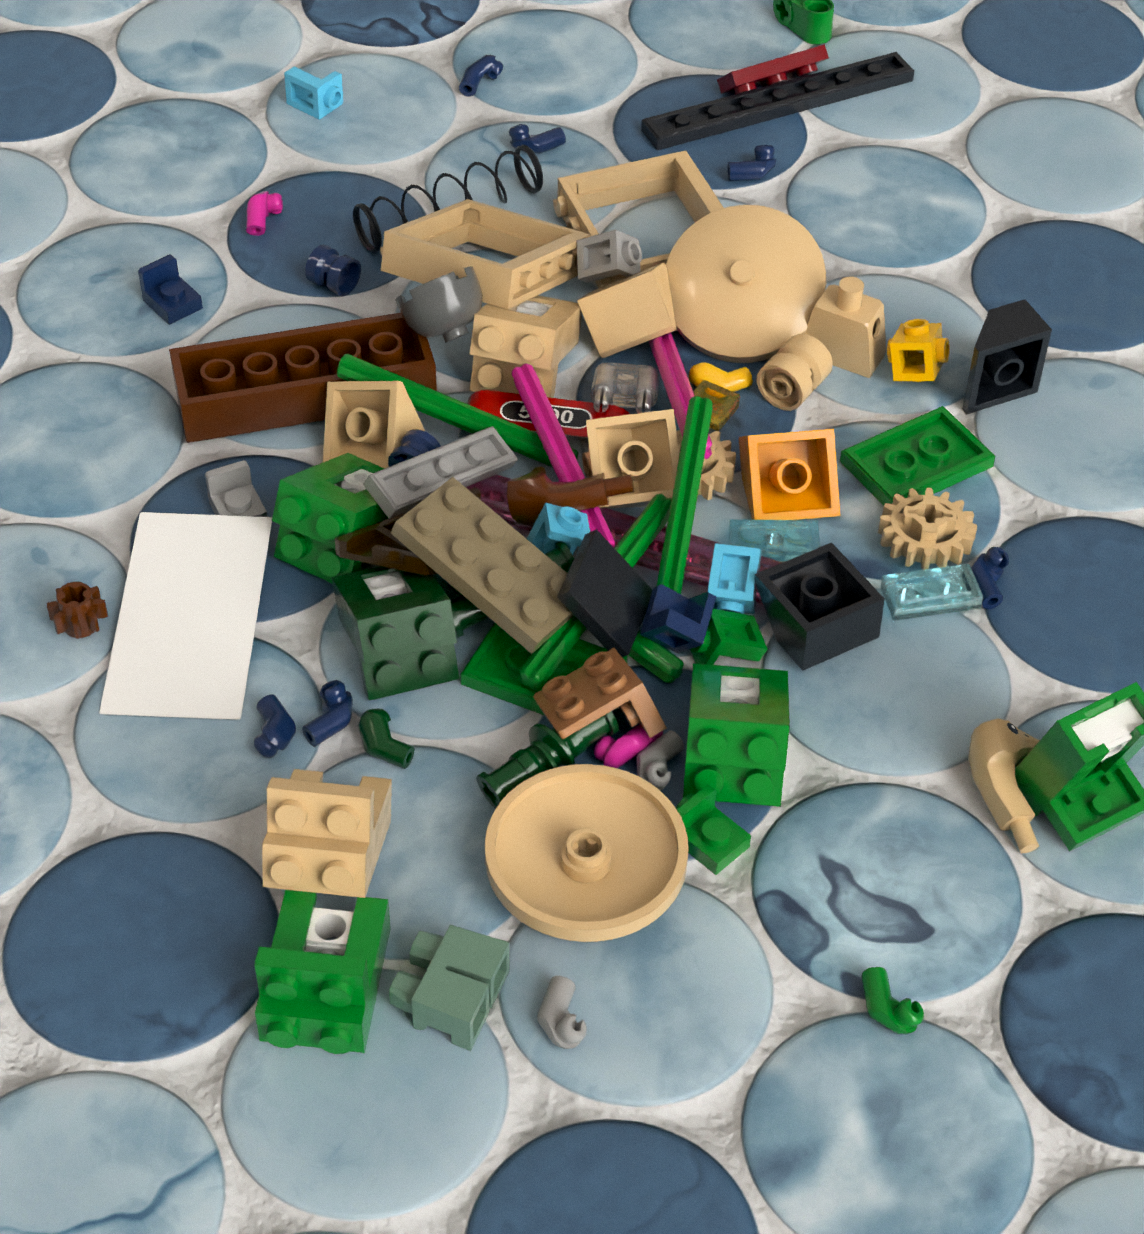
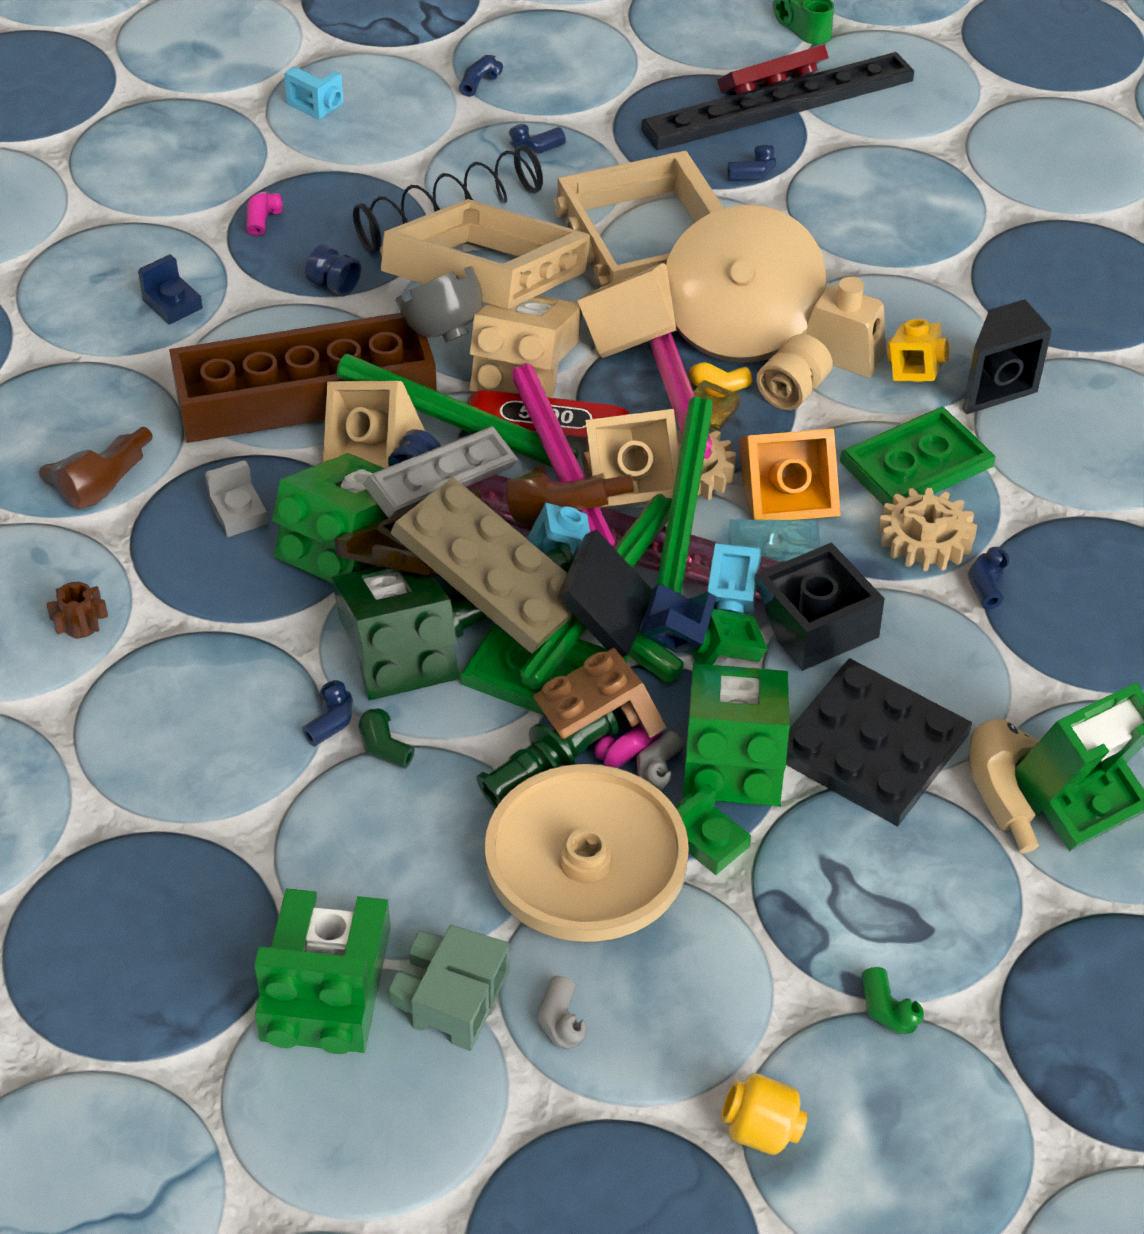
white sticker [99,512,272,720] -> none
dark blue arm [254,694,296,758] -> none
tan brick [262,769,392,898] -> none
light grey bracket [577,230,642,283] -> none
clear piece [590,363,660,413] -> none
clear light blue plate [880,564,983,621] -> none
none -> reddish brown animal [39,427,153,510]
none -> yellow head [721,1073,807,1155]
none -> black plate [786,658,972,827]

